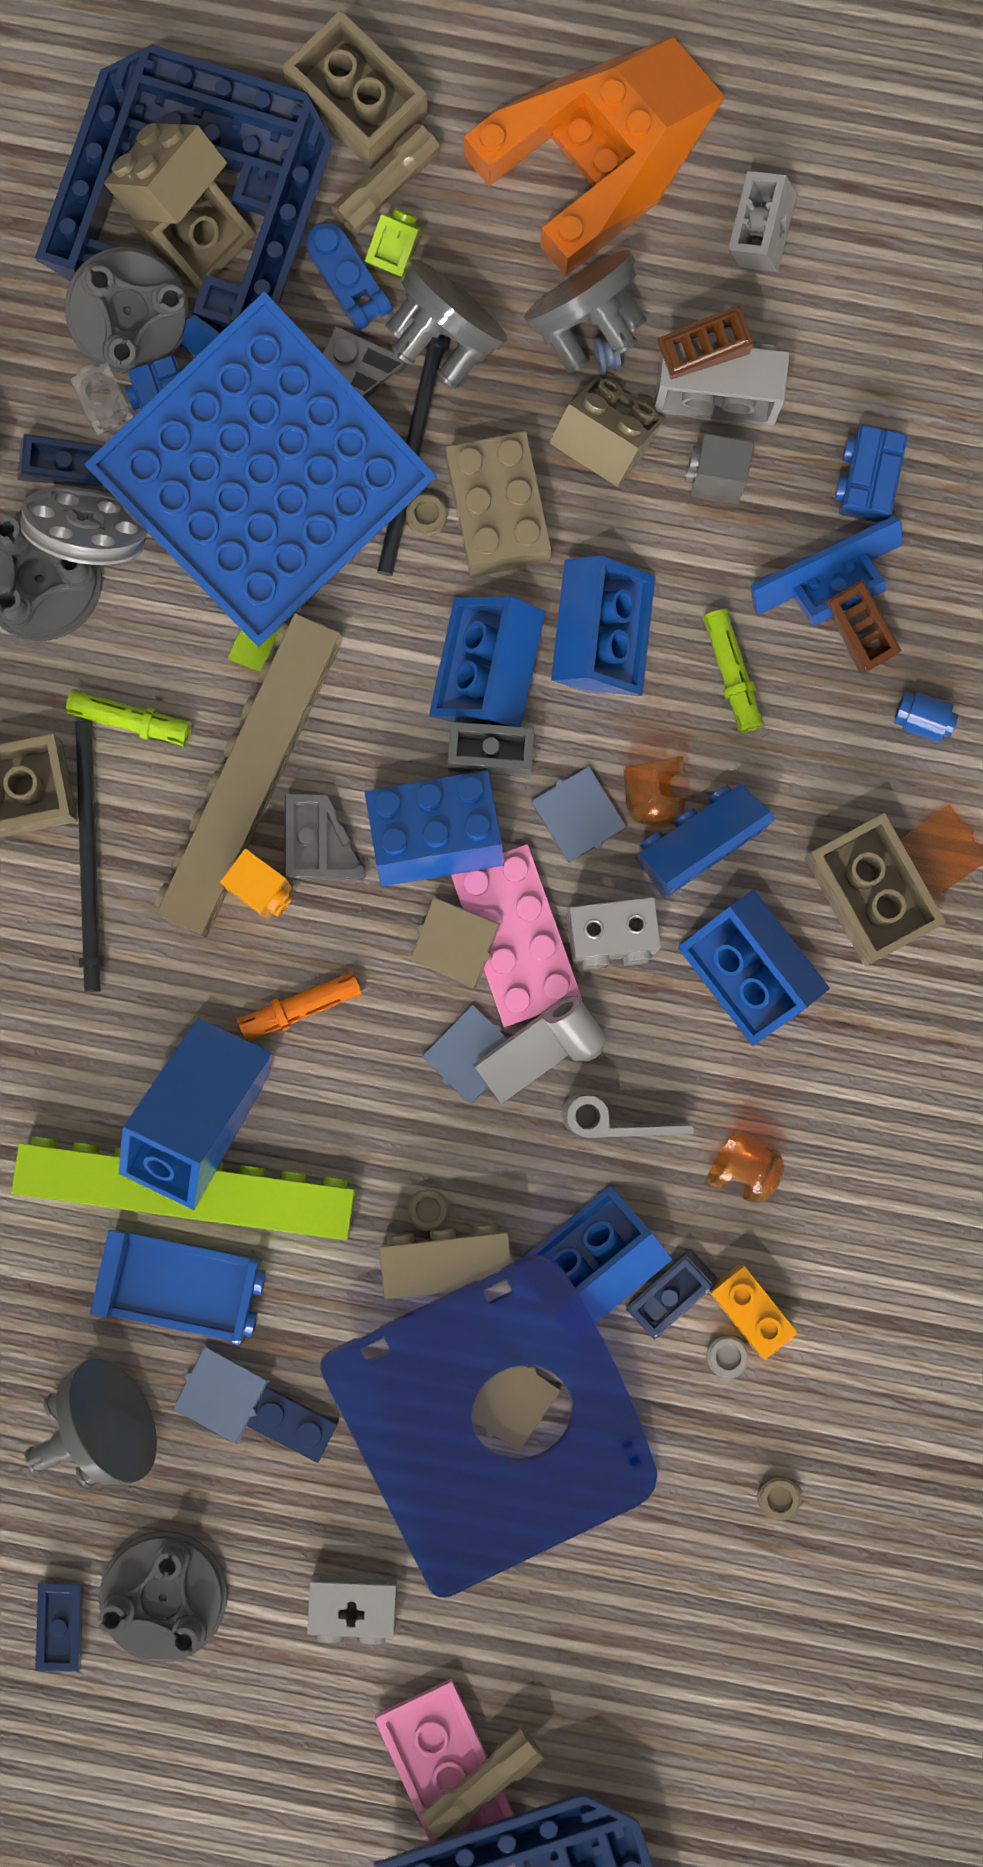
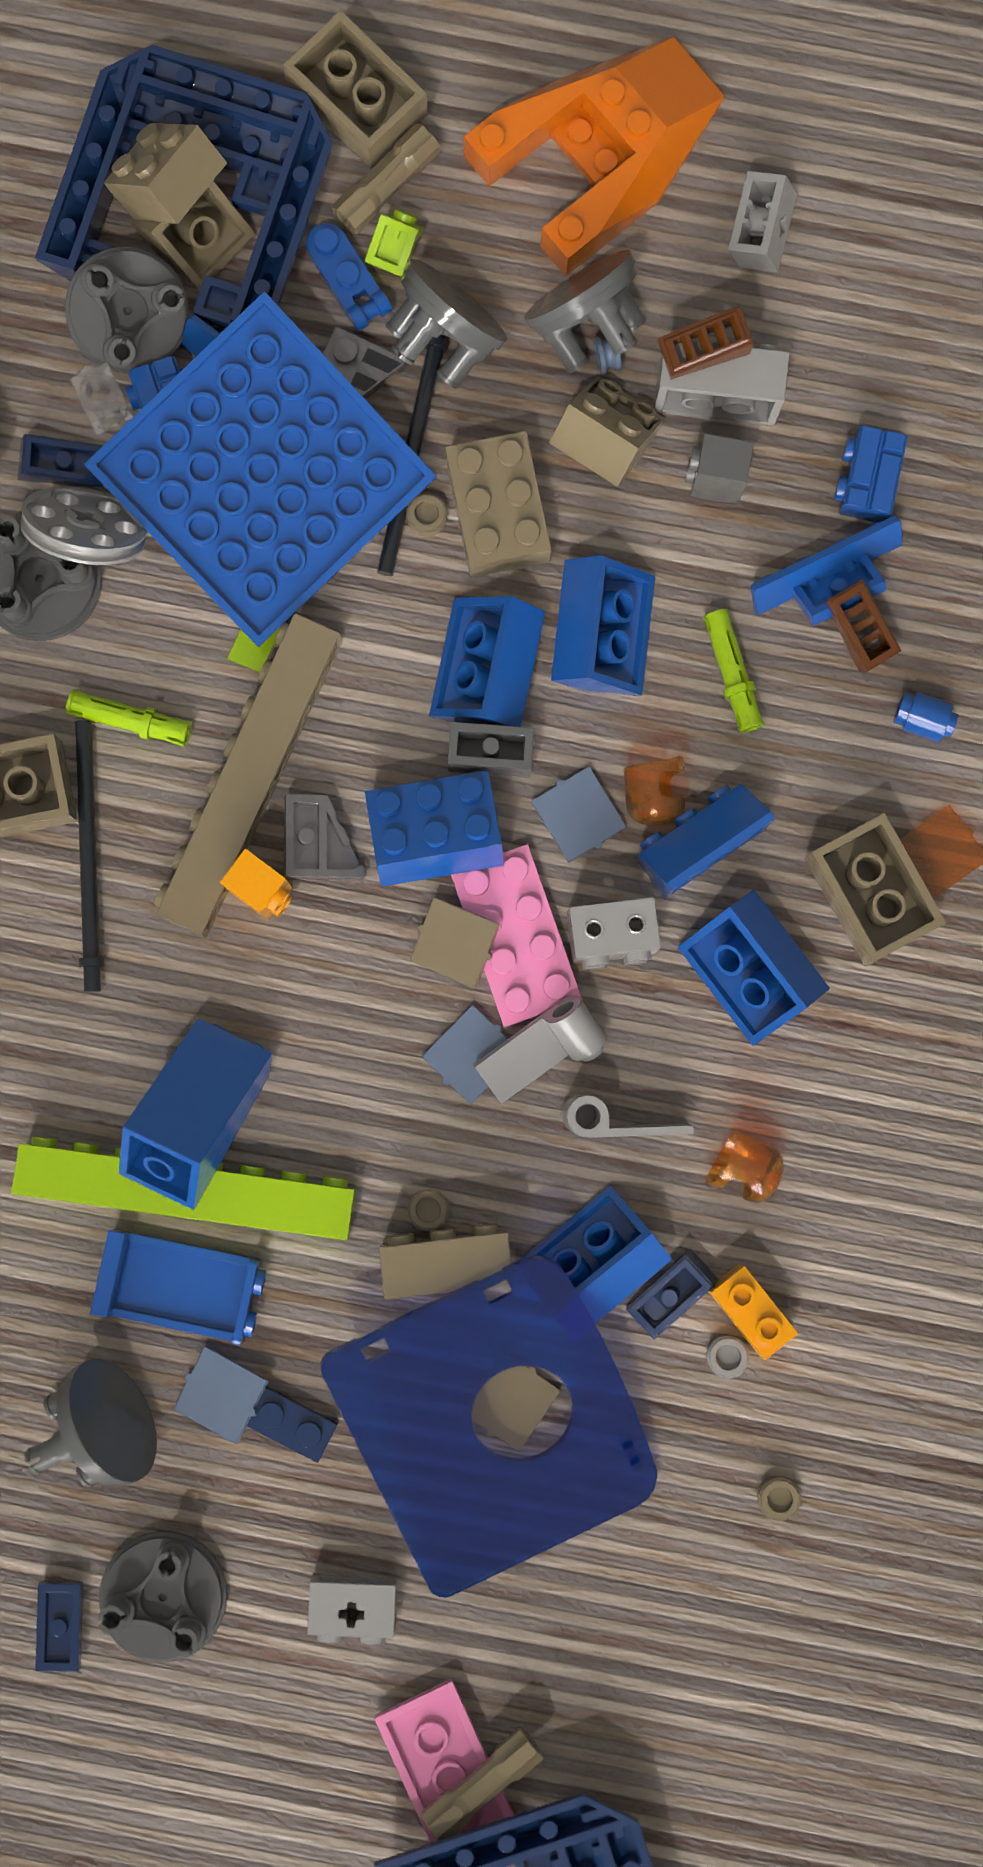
orange pin [236,971,362,1042] -> none

